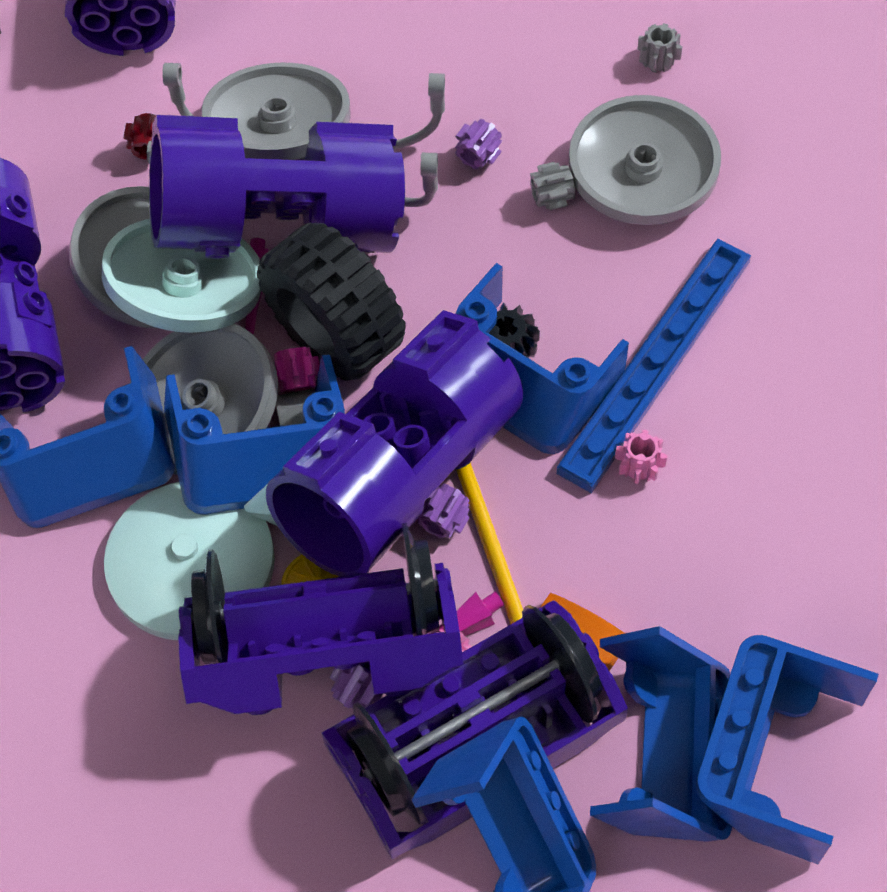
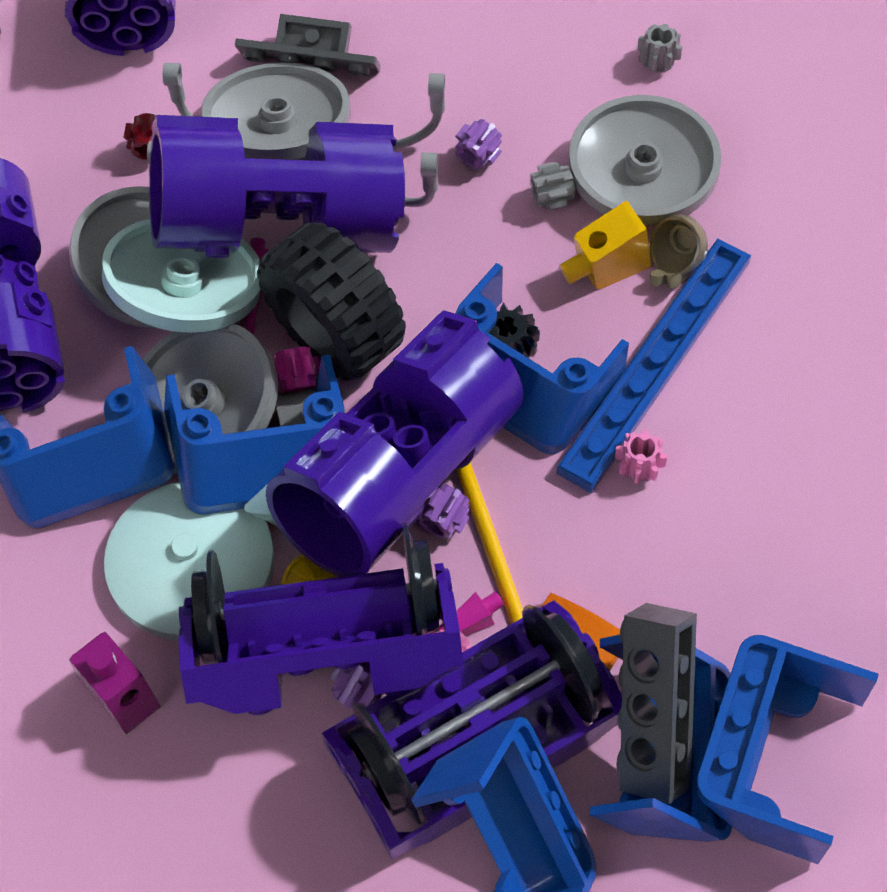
none -> magenta torso [69,632,161,734]
none -> dark grey bracket [235,14,381,76]
none -> yellow torso [559,201,652,289]
none -> dark grey brick [616,603,697,805]
none -> dark tan piece [650,214,708,289]

